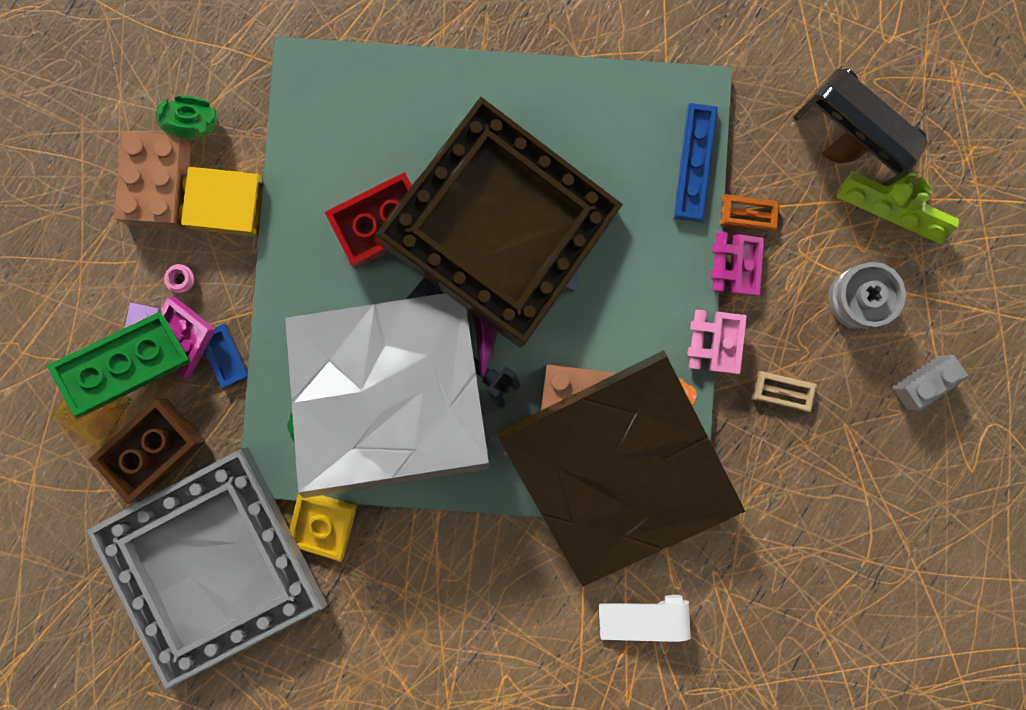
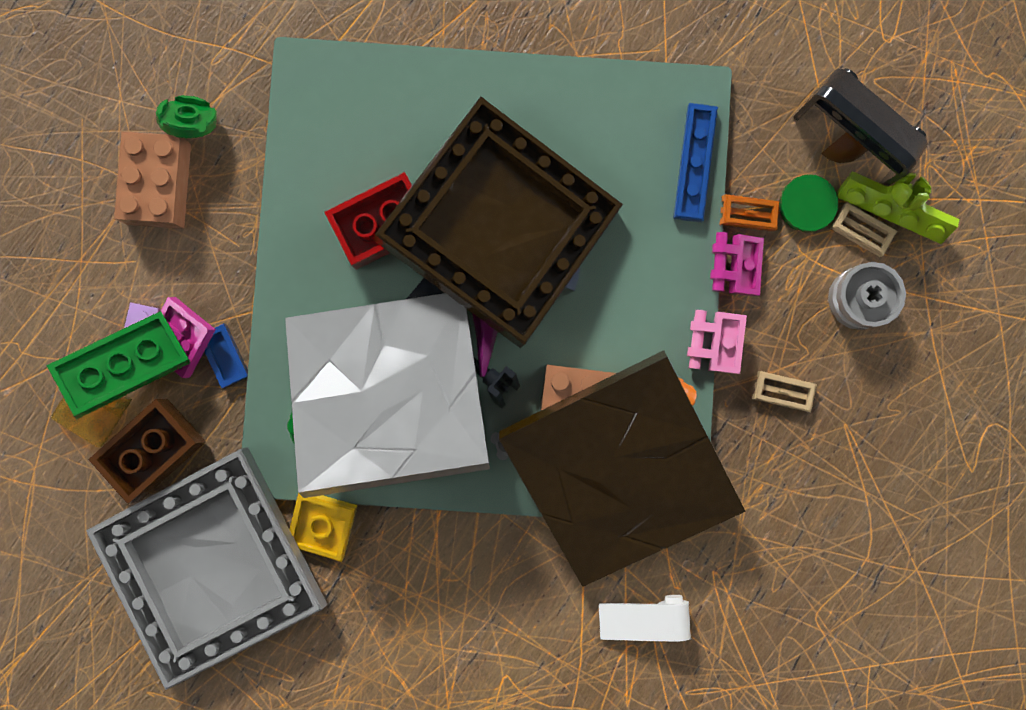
bright pink plate [164,264,195,294] -> none
yellow brick [179,167,263,237] -> none
light grey brick [893,355,969,411] -> none
none -> green tile [779,175,838,233]
none -> tan tile [830,202,897,257]

